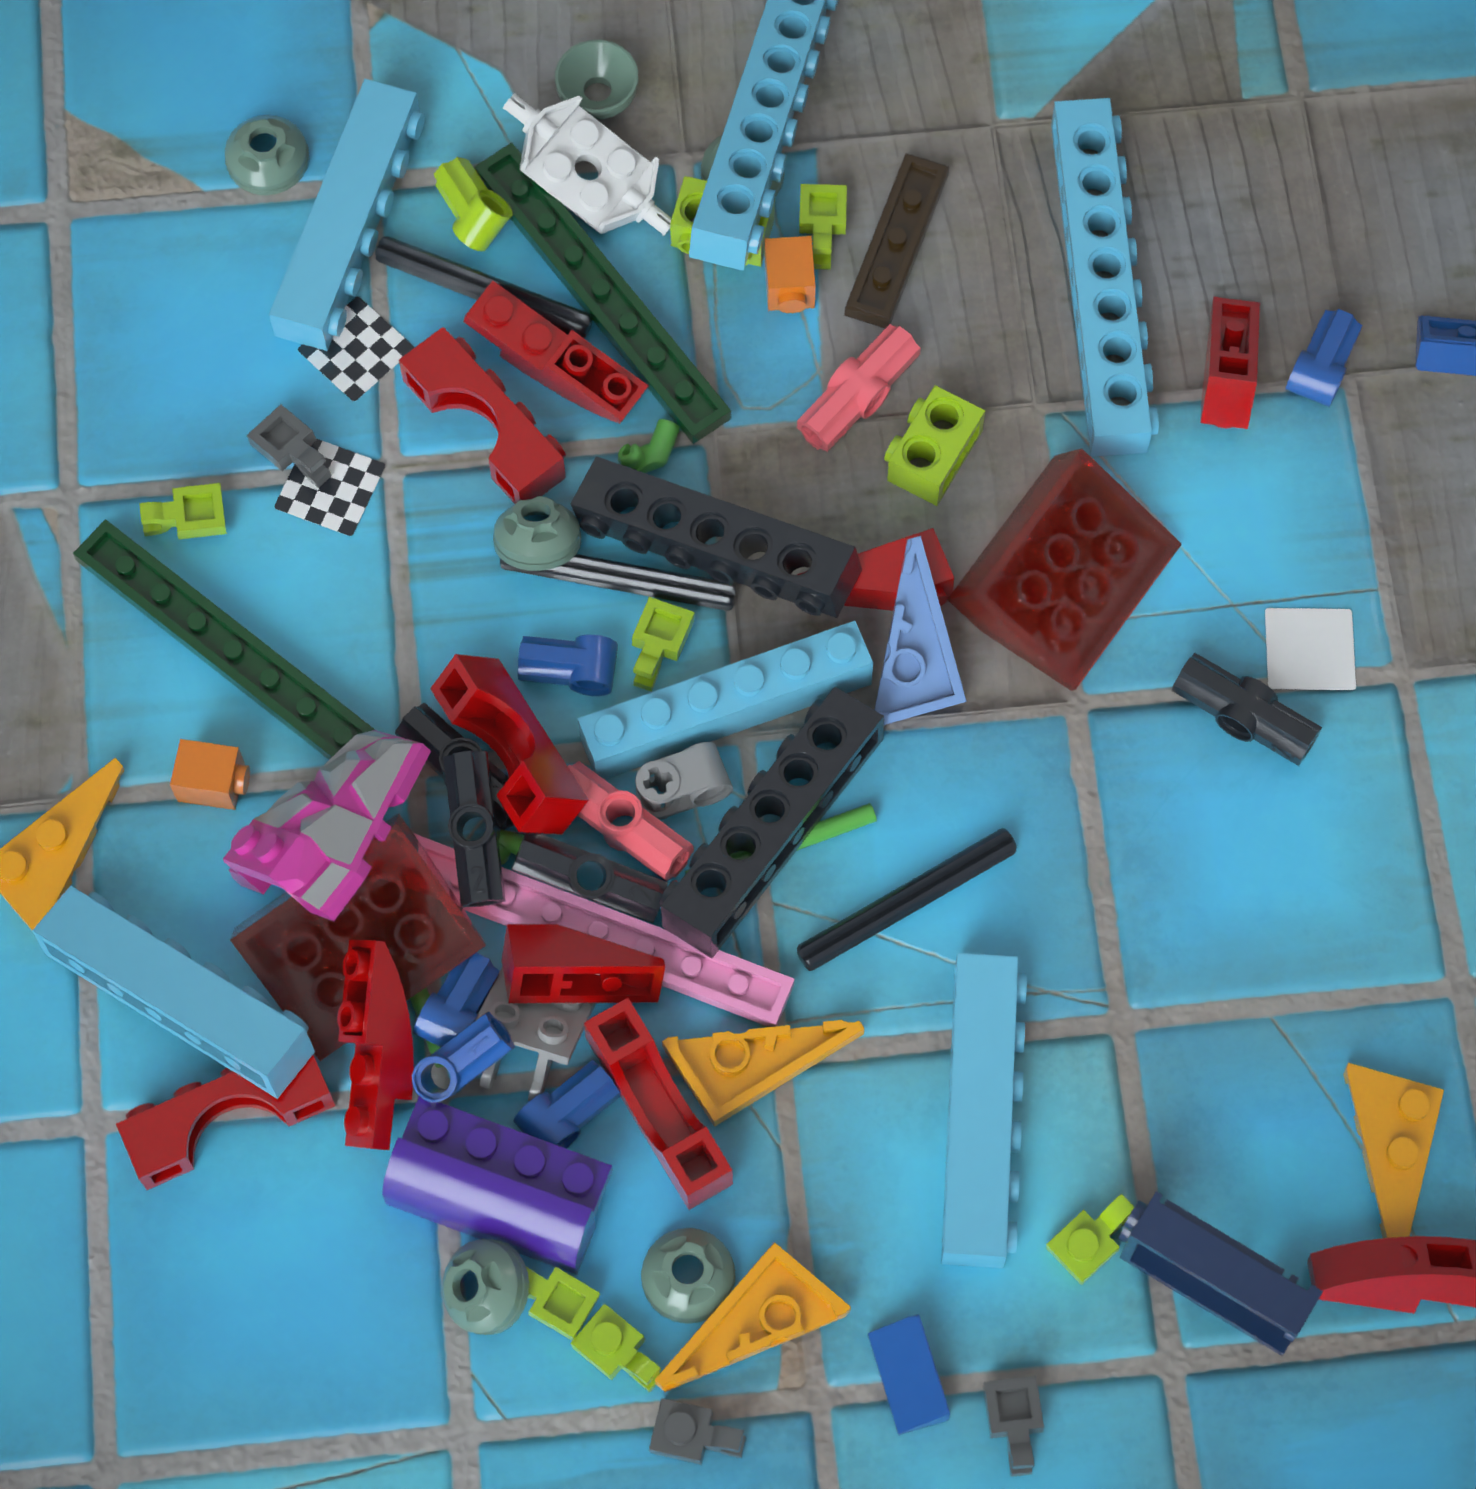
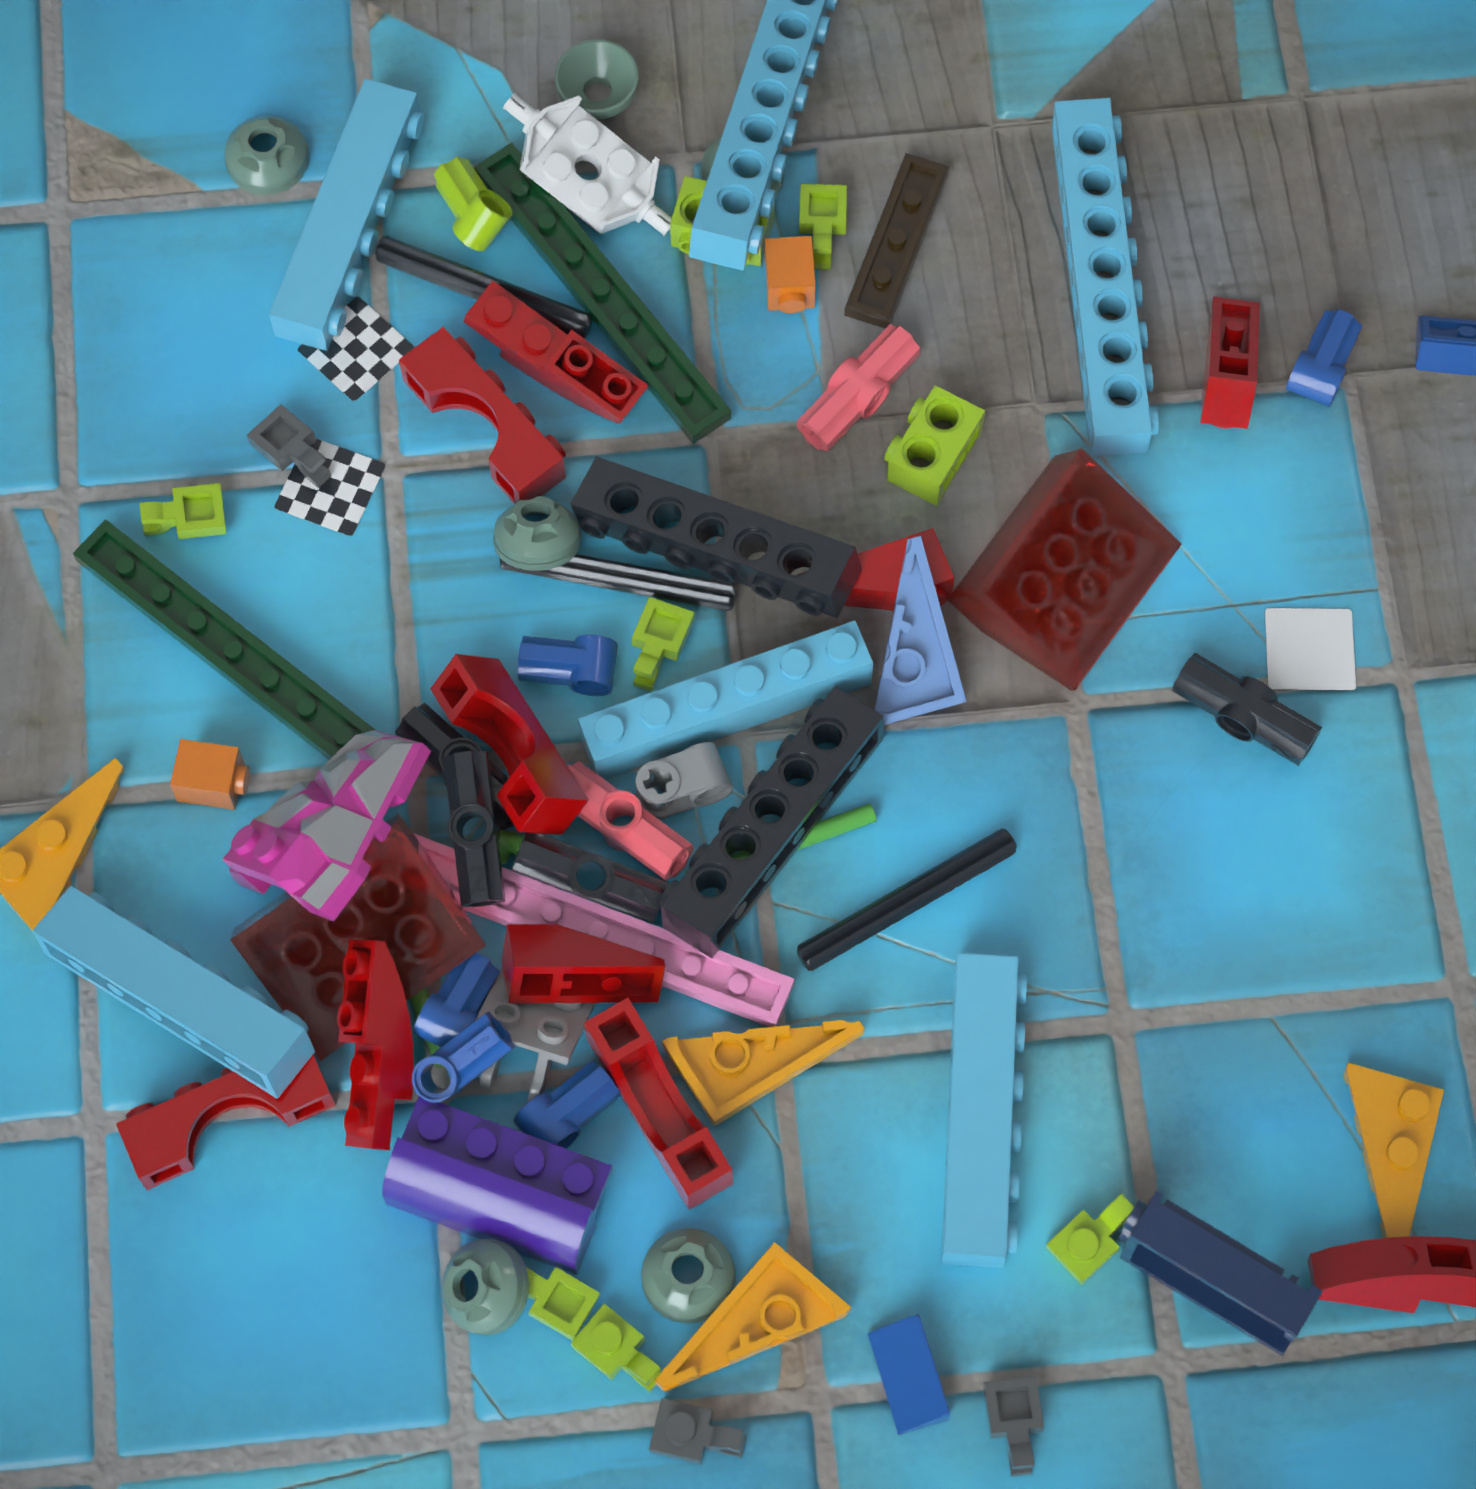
bright green arm [617,419,680,473] -> none

